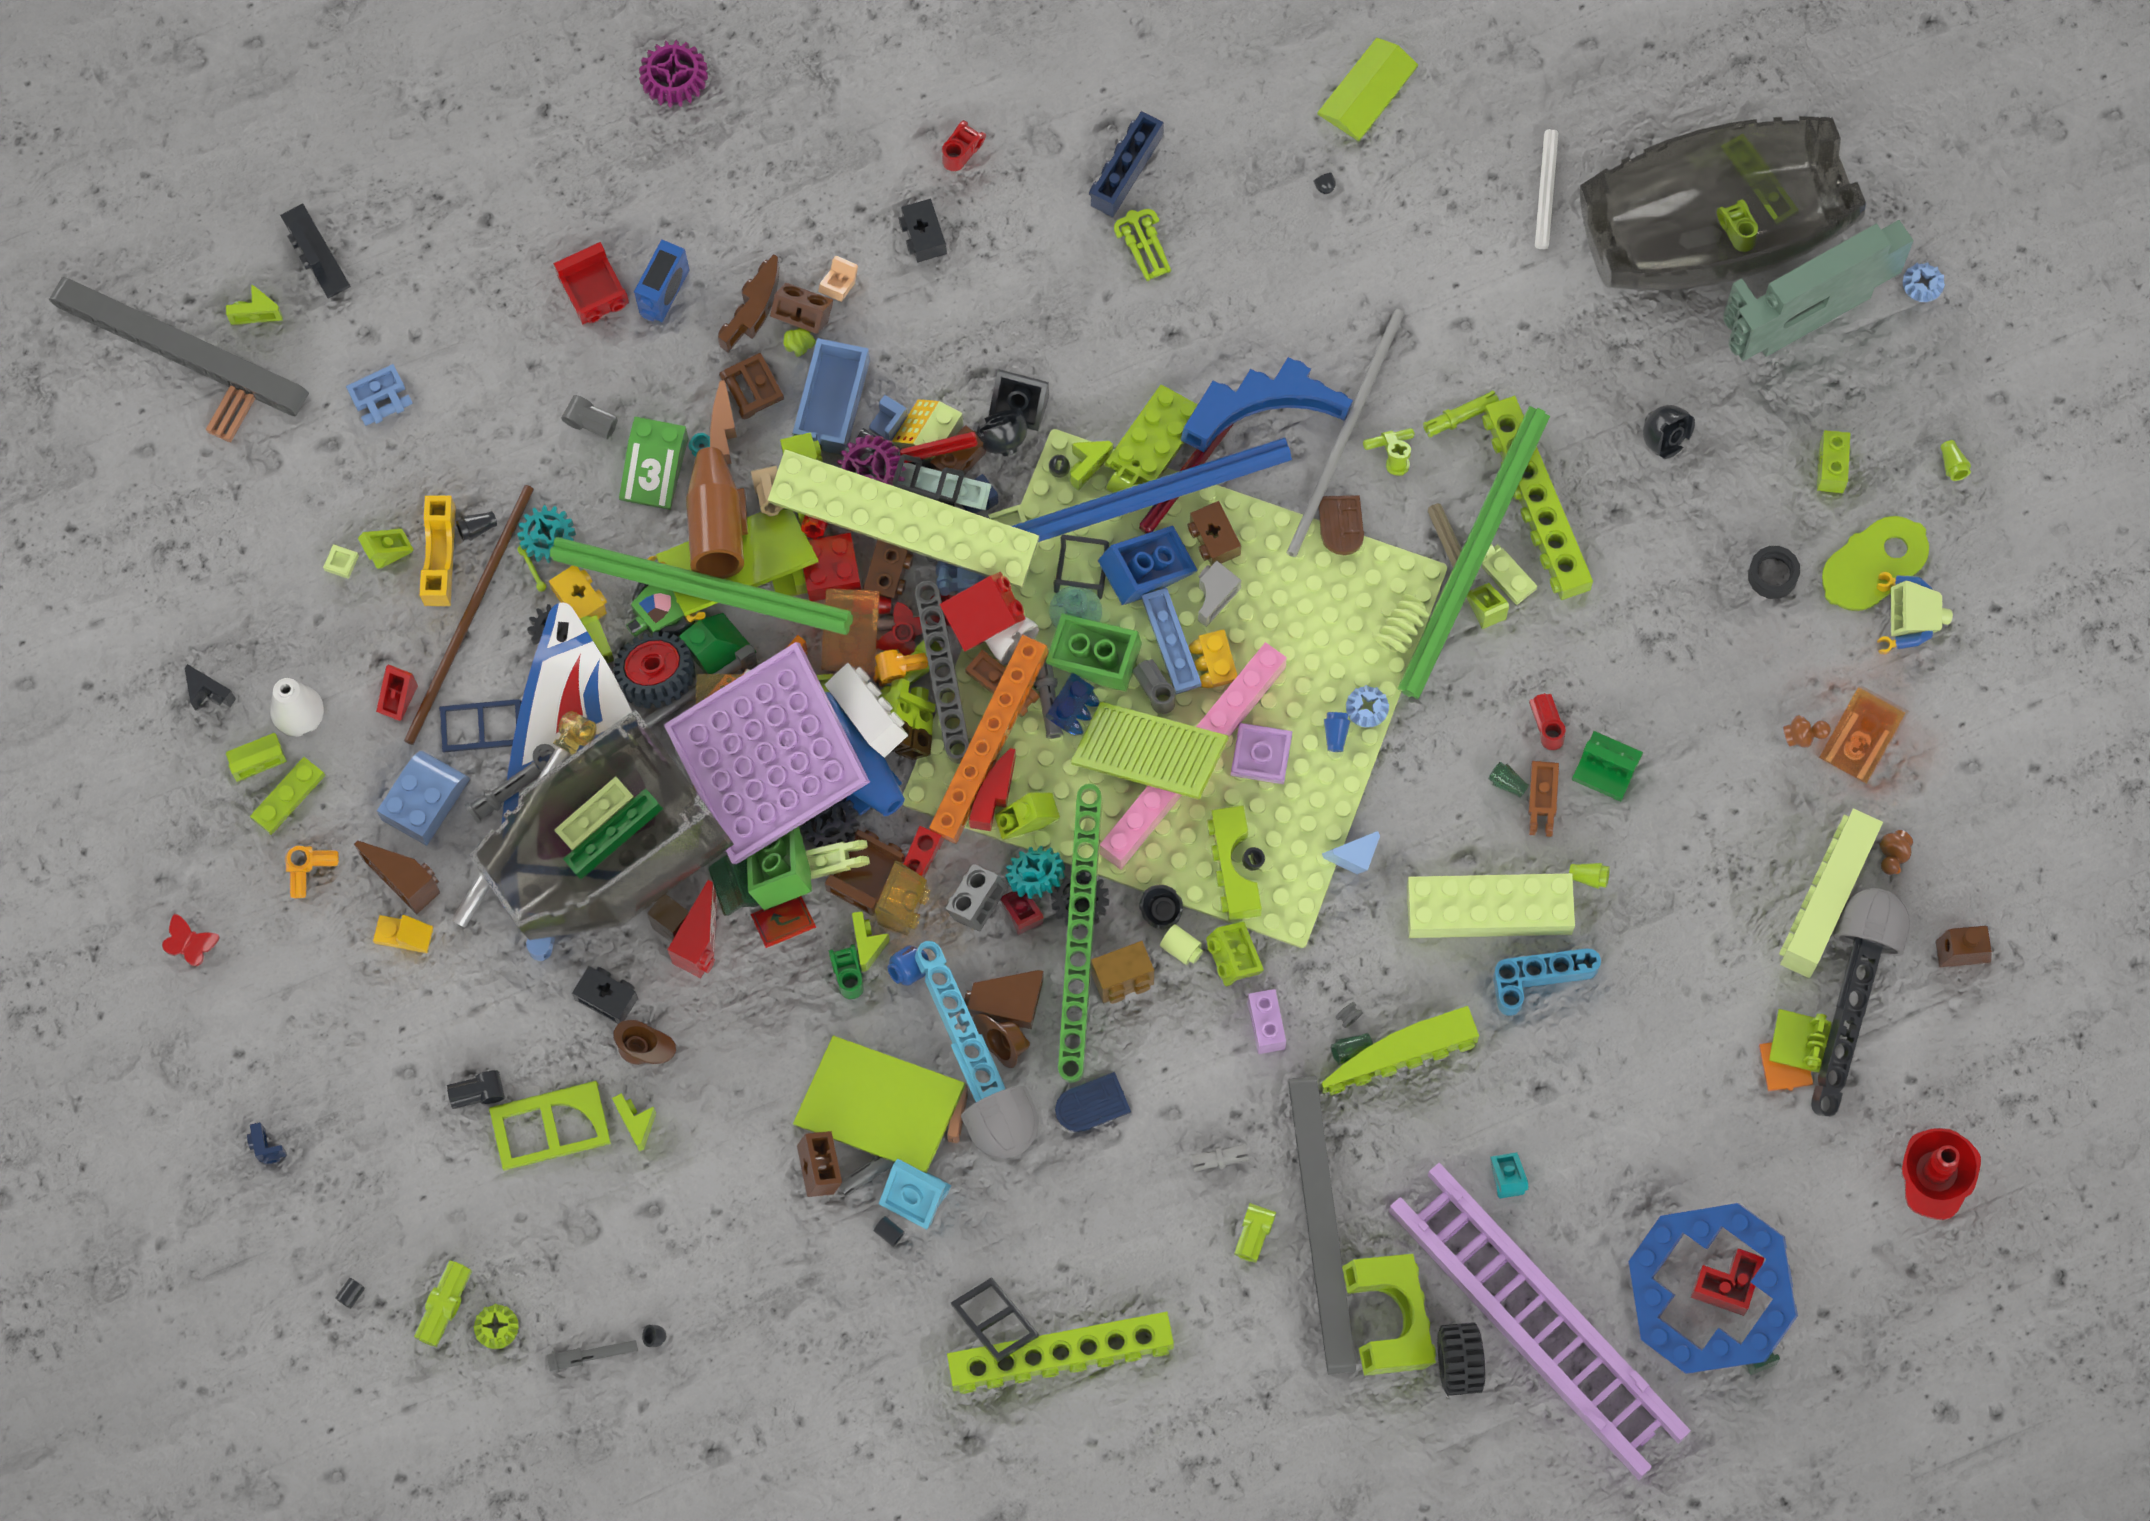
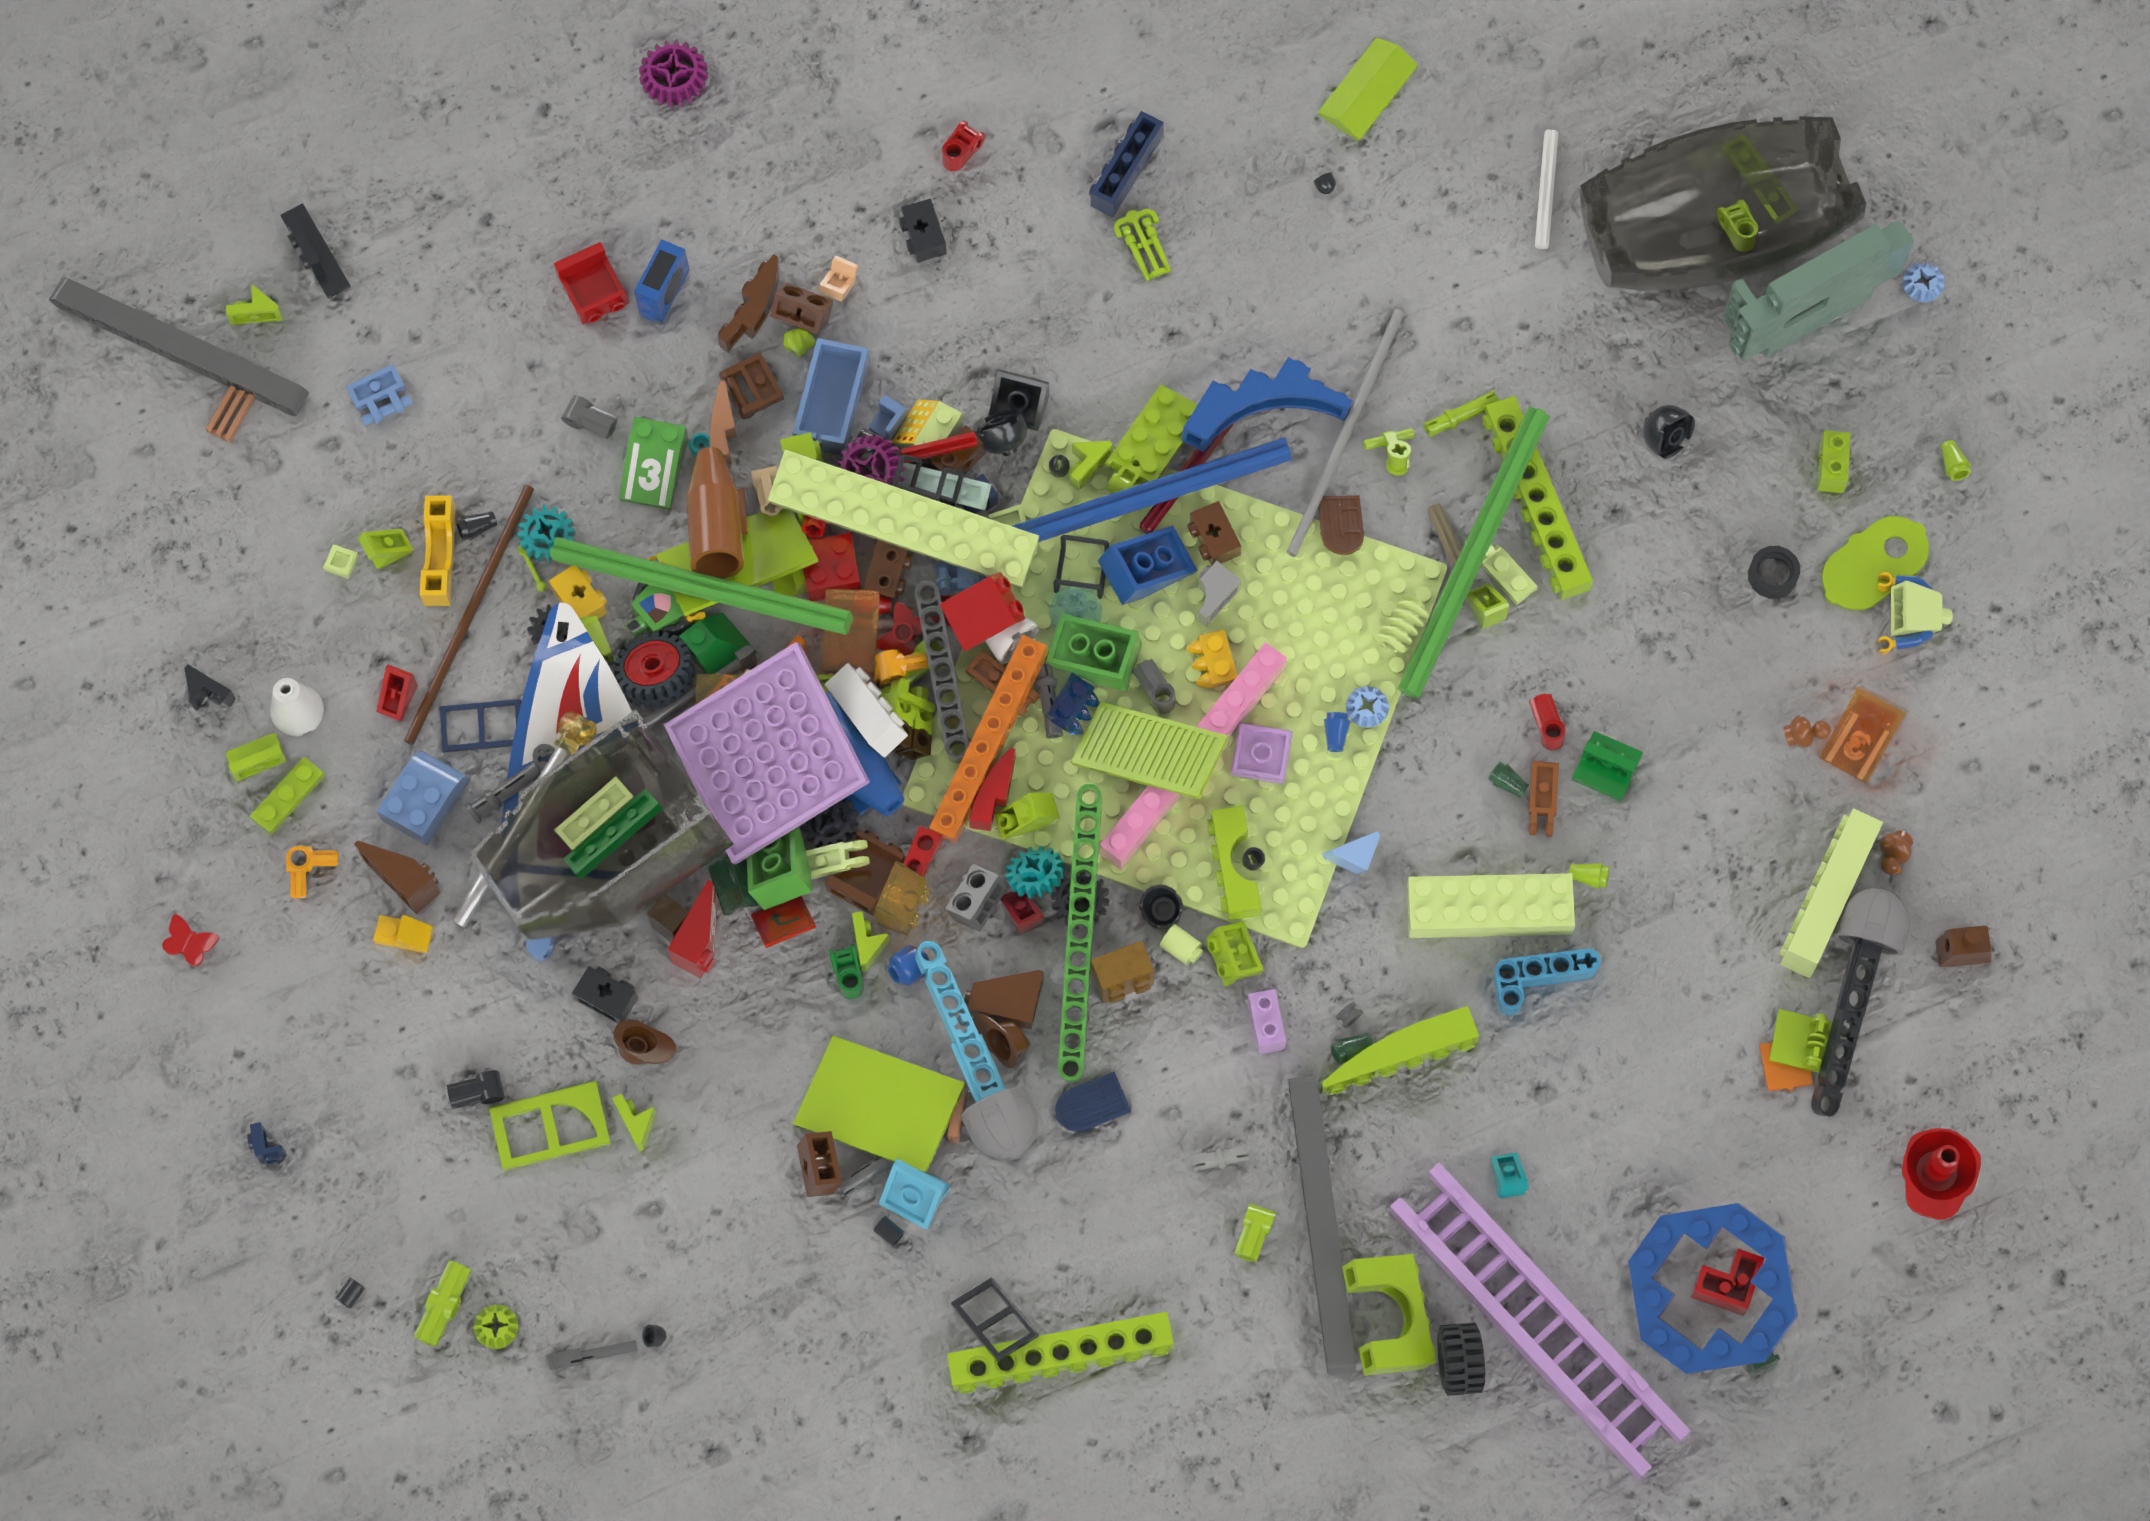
medium blue plate [1142,588,1201,695] -> none

